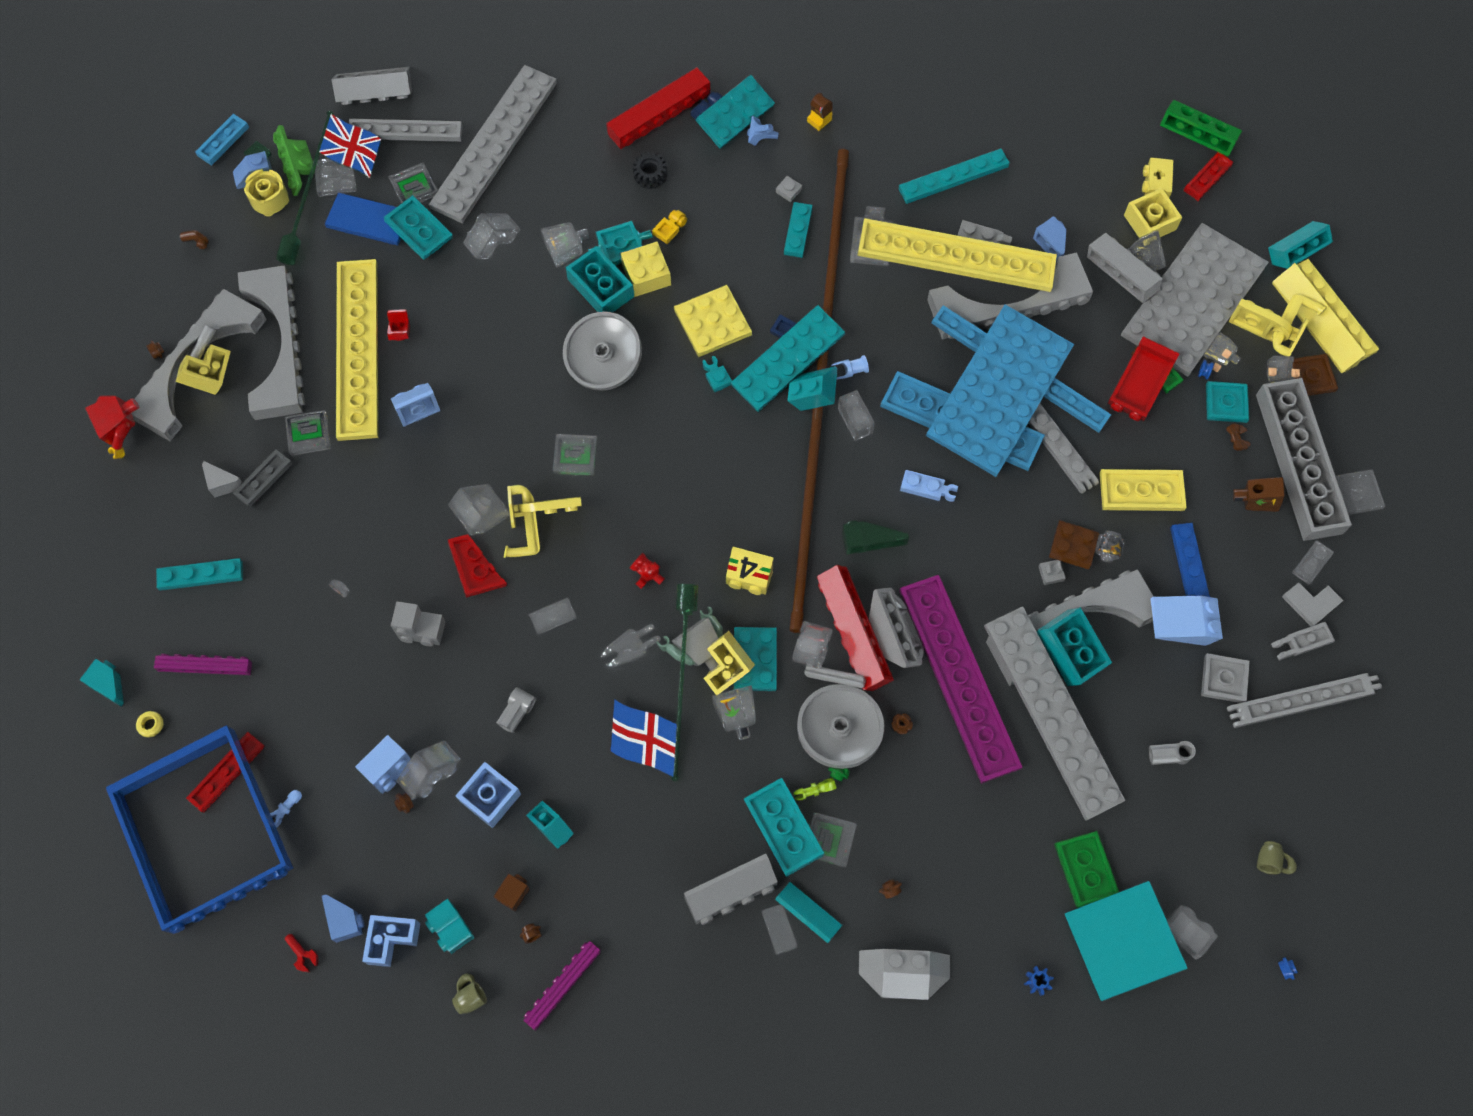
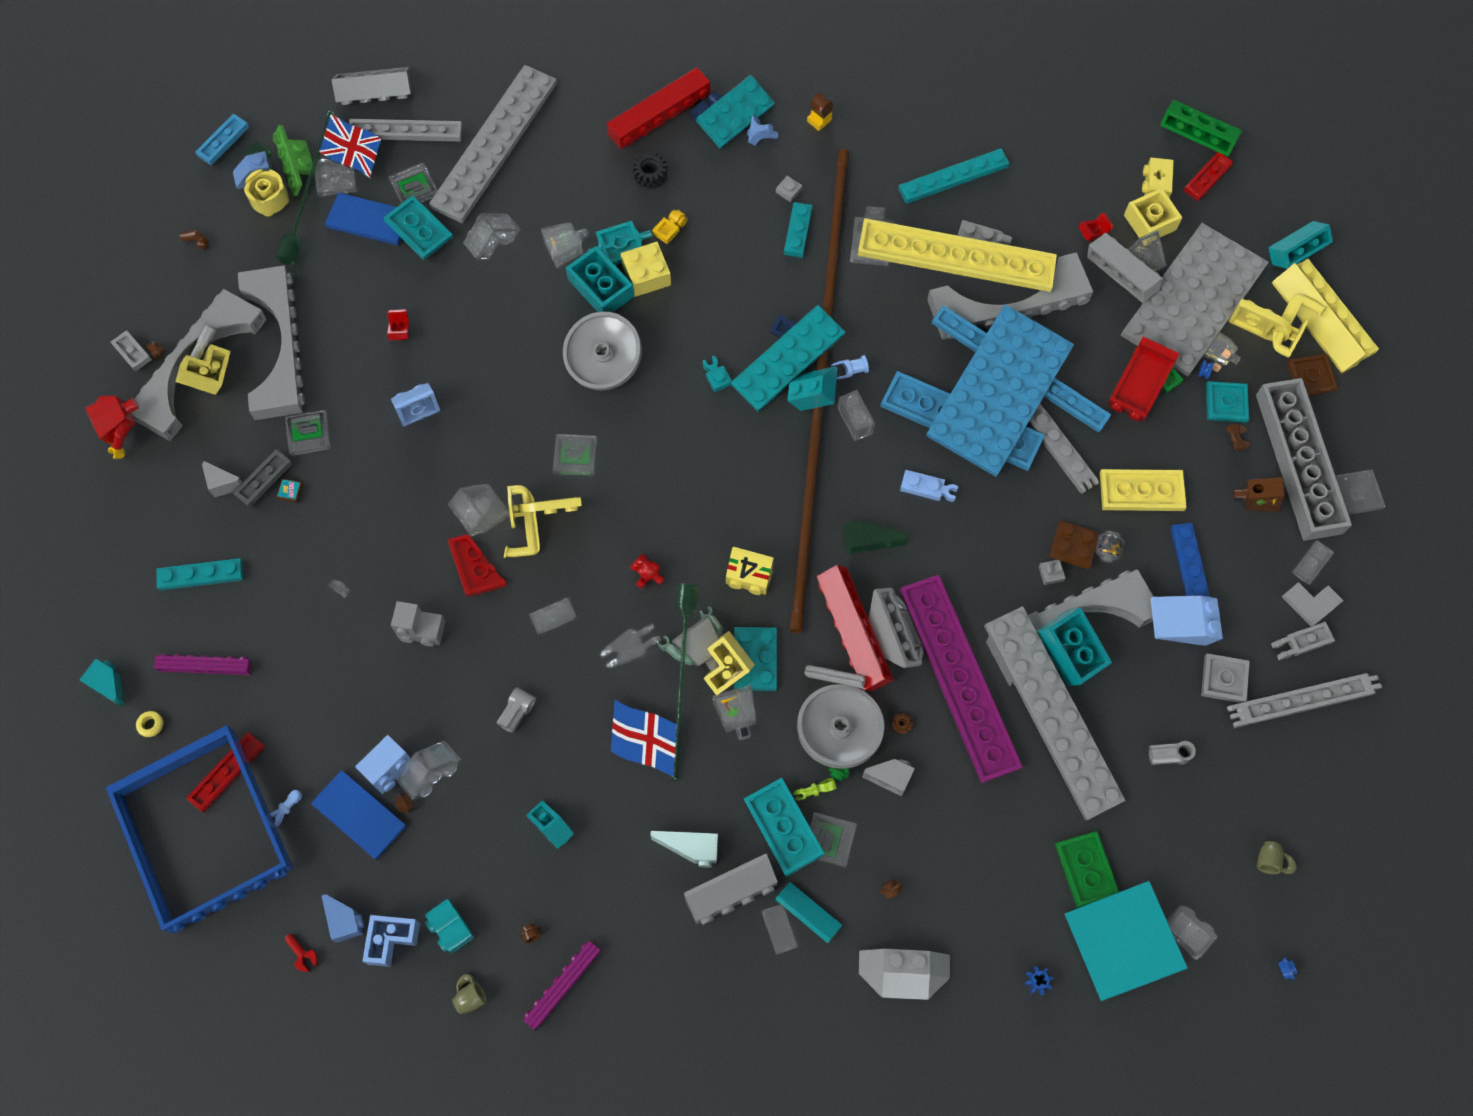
light yellow plate [336,259,378,441] -> none
light blue brick [456,762,521,828] -> none
reddish brown brick [494,874,530,912] -> none
light yellow plate [674,285,752,357] -> none
clear brick [792,621,833,669] -> none
medium blue slope [1033,216,1066,263] -> none
clear piece [1266,356,1300,383] -> none
none -> light grey plate [111,330,152,372]
none -> tile [276,479,303,503]
none -> blue tile [311,770,406,860]
none -> light aqua slope [651,831,718,868]
none -> light grey slope [862,759,915,796]
none -> red bracket [1078,213,1114,241]

